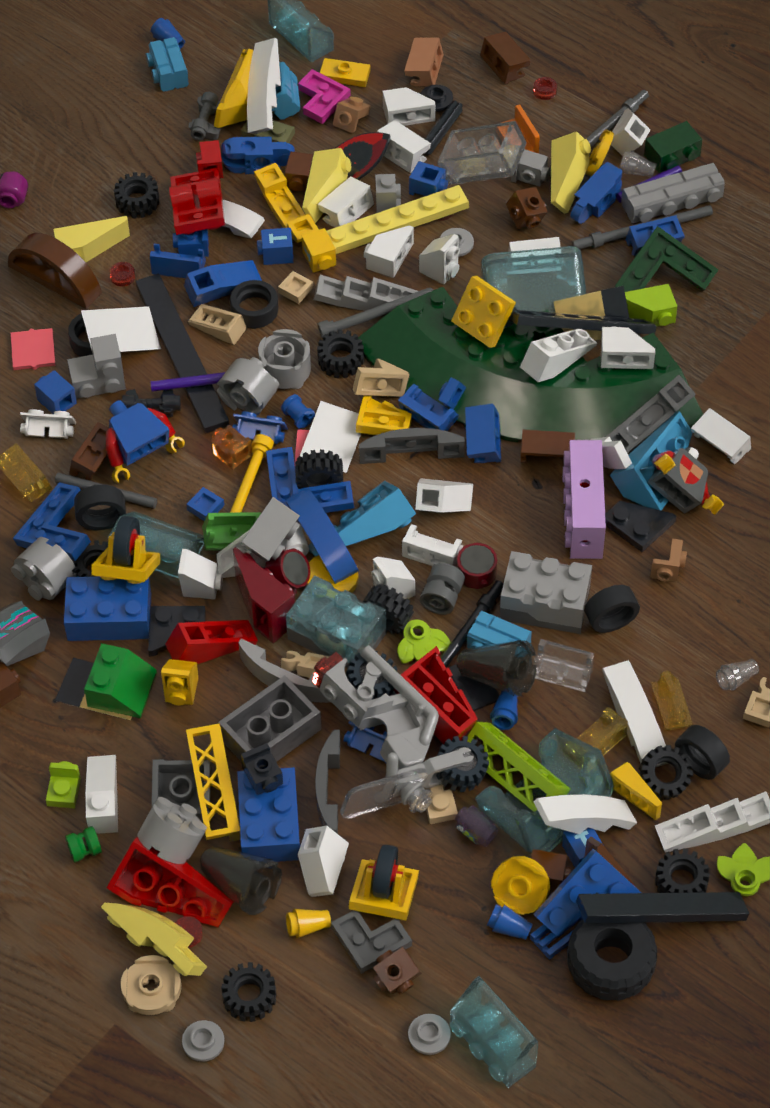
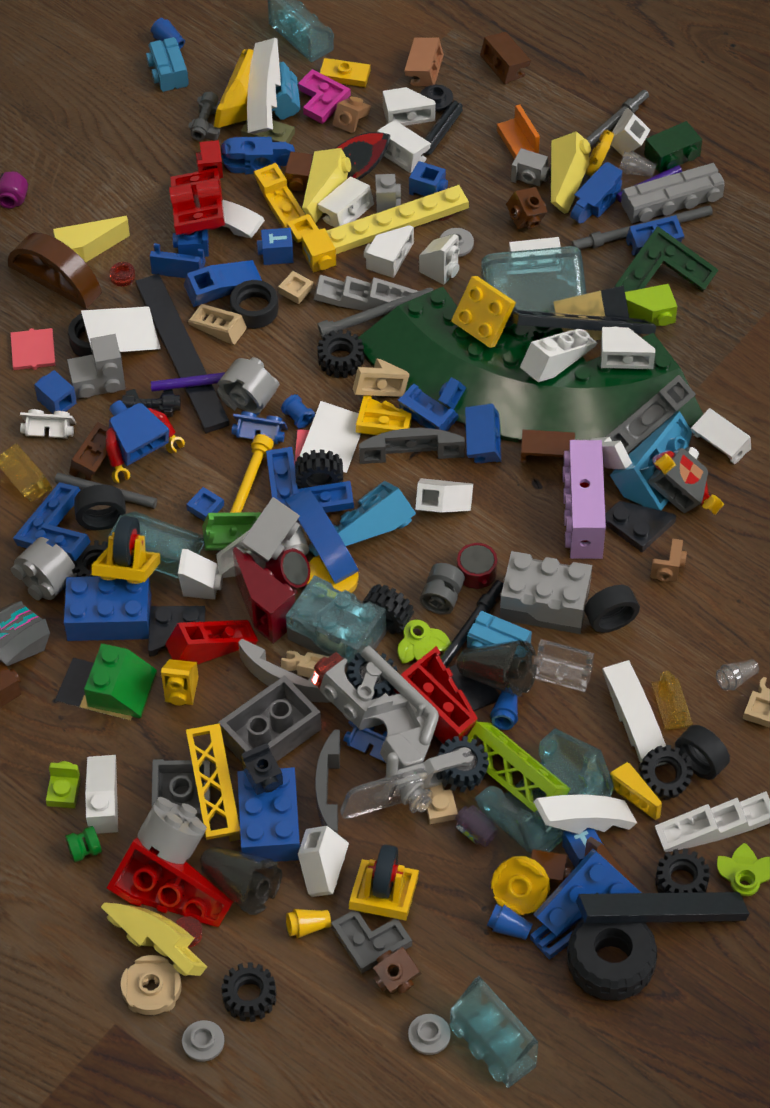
black tyre [114,172,160,218] -> none
clear orange brick [211,425,252,470] -> none
light grey brick [258,329,311,389] -> none
white slope [371,557,415,599] -> none
white hinge [402,524,463,566] -> none
clear brick [437,121,527,185] -> none
clear red tile [533,77,557,100] -> none
clear yellow hinge [565,707,628,770] -> none

